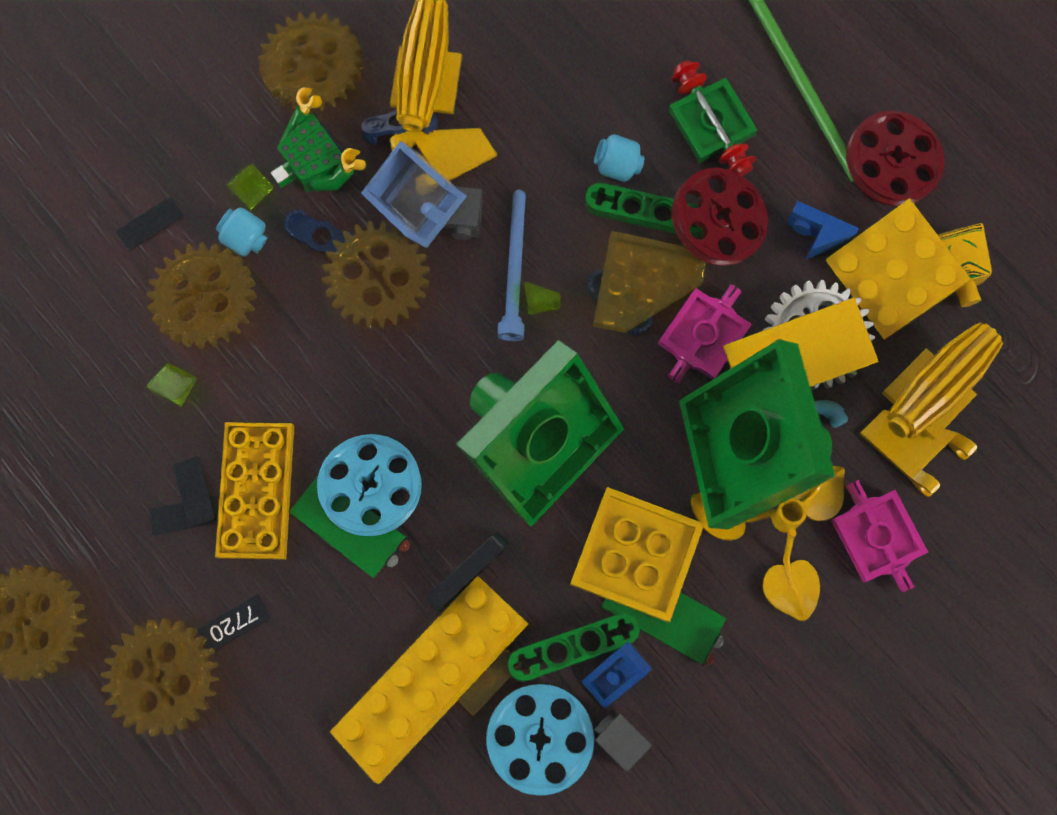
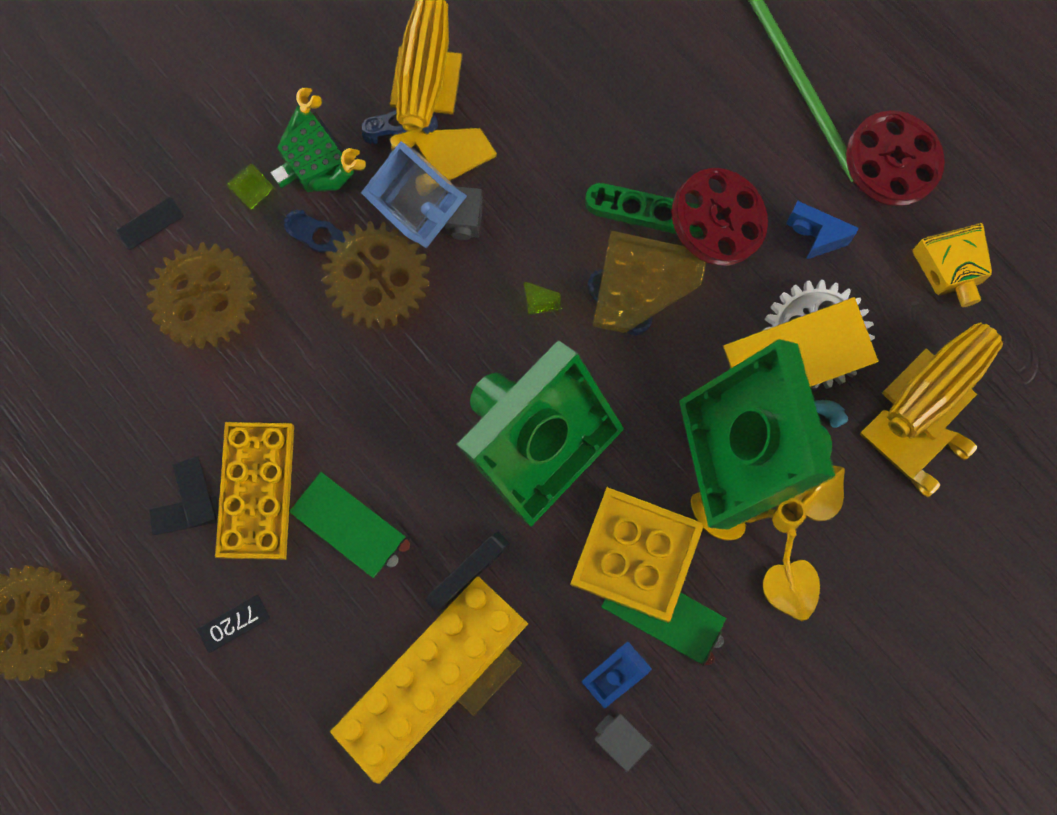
clear yellow gear [101,619,220,736] -> none
clear neon green slope [146,363,198,407] -> none
medium azure head [216,207,268,256] -> none
clear yellow gear [258,11,363,111] -> none
medium azure wedge [317,434,422,536] -> none
medium azure wedge [487,684,594,795] -> none
medium blue piece [497,190,526,341] -> none
green beam [507,613,640,682] -> none
medium azure head [594,134,645,182] -> none
dark pink plate [658,285,752,384] -> none
green plate [669,60,757,176] -> none
yellow plate [826,198,971,340] -> none
dark pink plate [831,480,929,593] -> none

